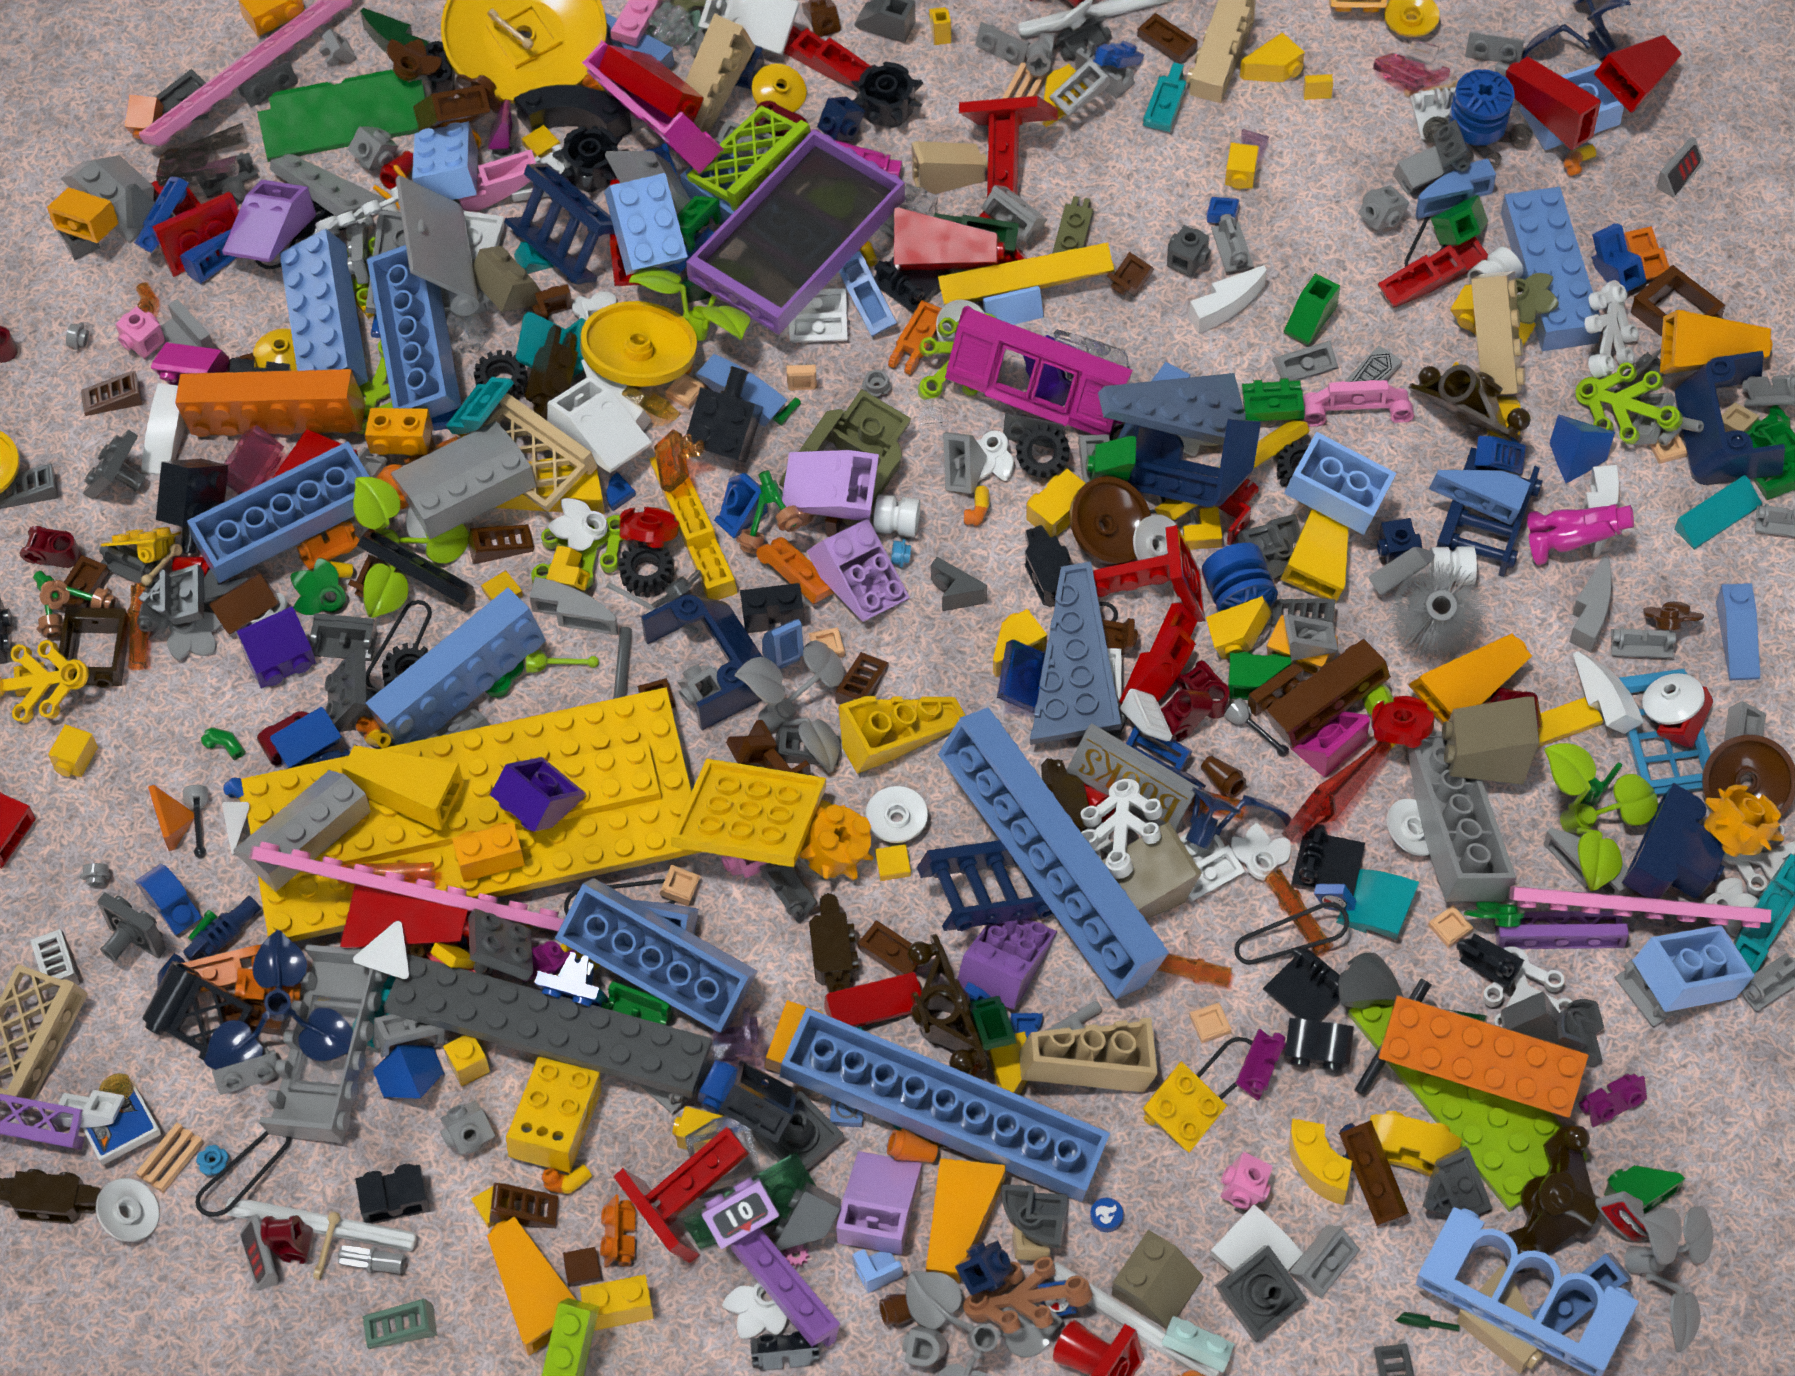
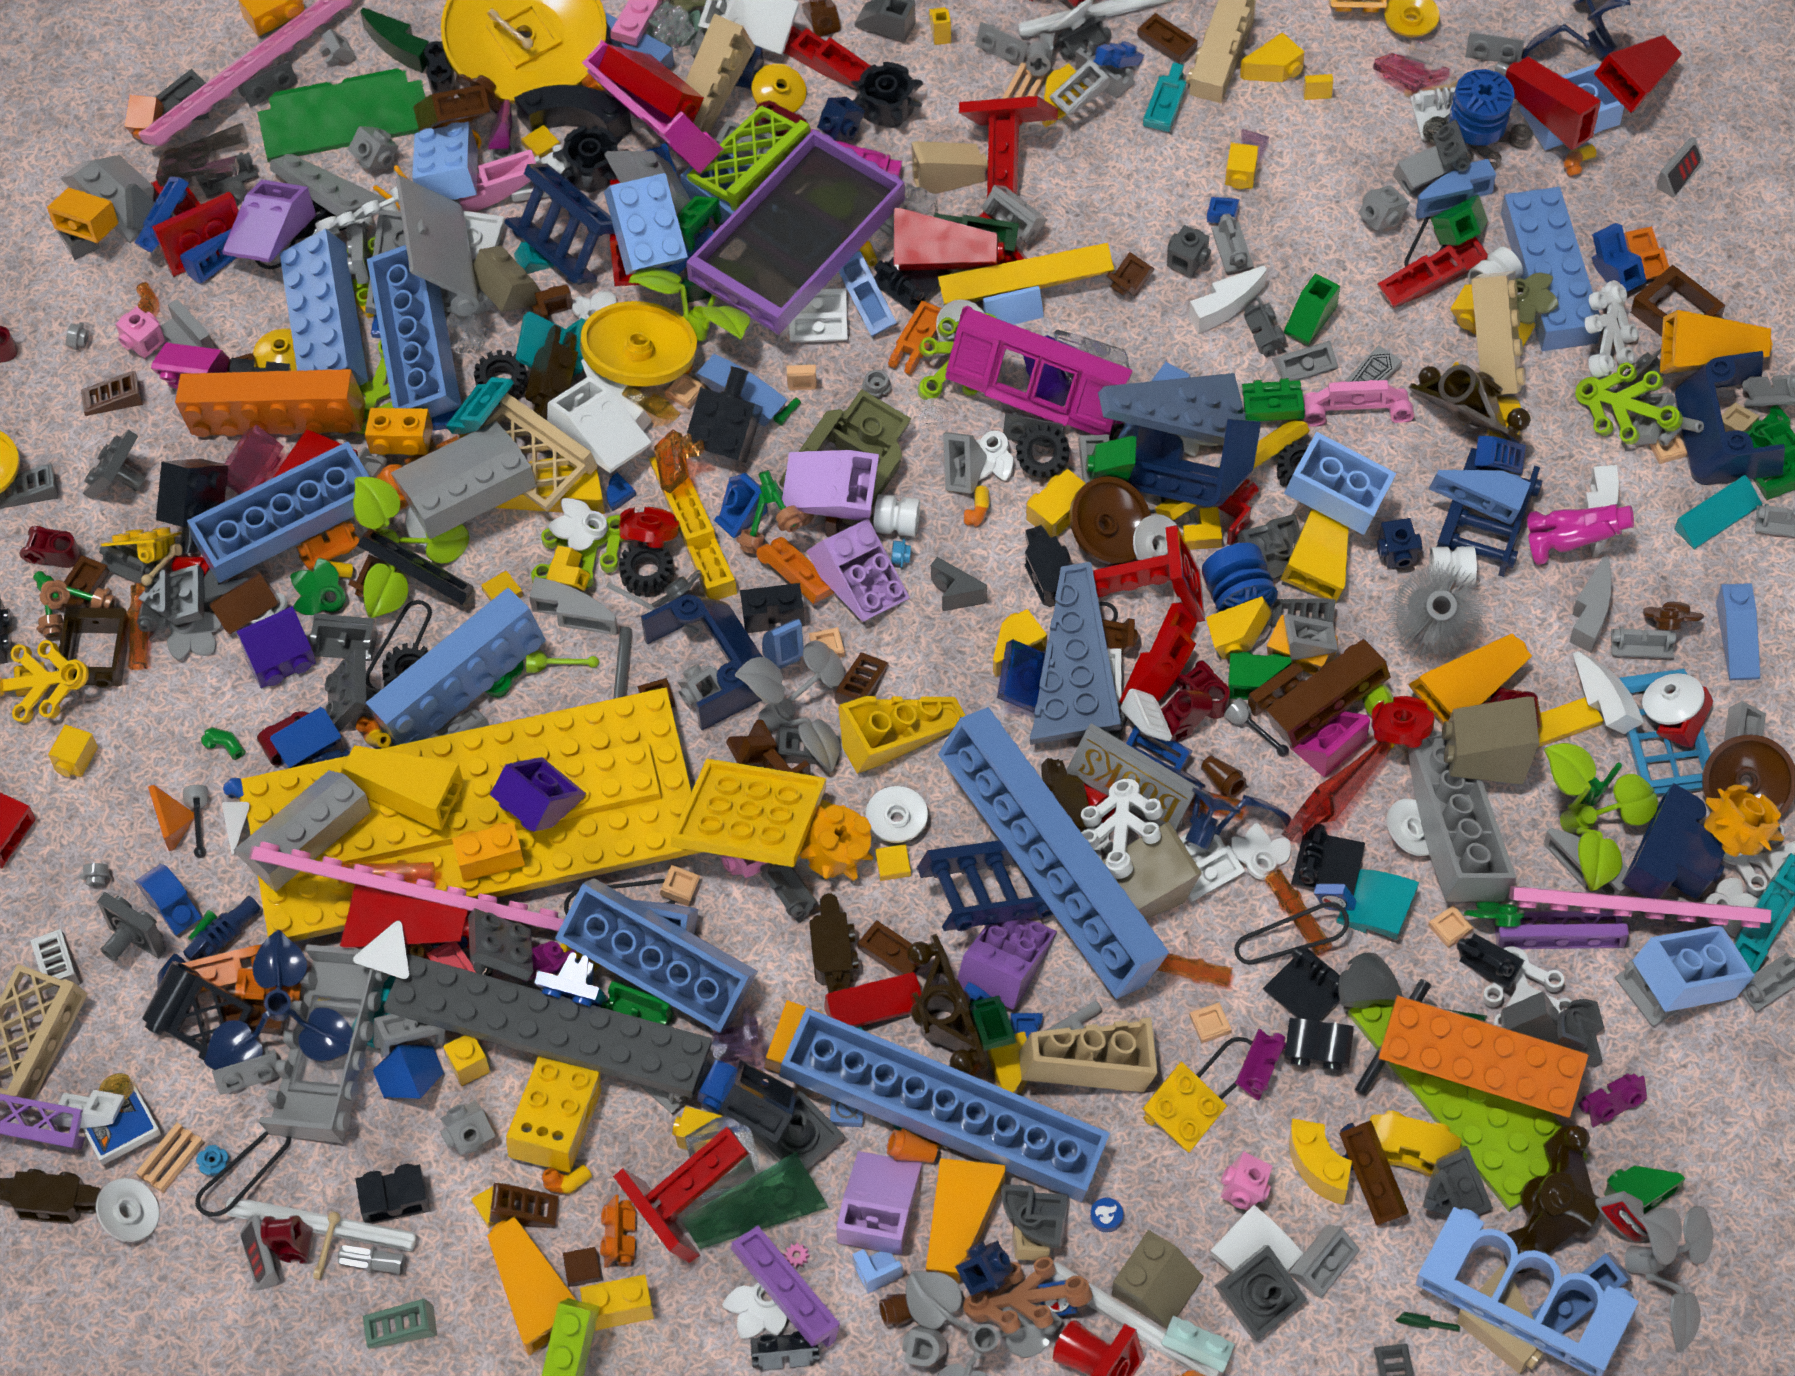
white slope [141,383,185,476] -> none
red cone [379,151,413,189] -> none
reddish brown plate [386,39,442,81] -> none
yellow tile [431,943,475,969] -> none
reddish brown slope [468,524,534,564] -> none
brick [701,1177,779,1249] -> none
dark grey slope [772,1181,842,1250] -> none
olive hinge [1052,196,1094,254] -> none
light grey slope [1369,547,1435,595] -> none
blue slope [1549,414,1615,483] -> none
none -> dark grey hinge [1244,295,1287,357]

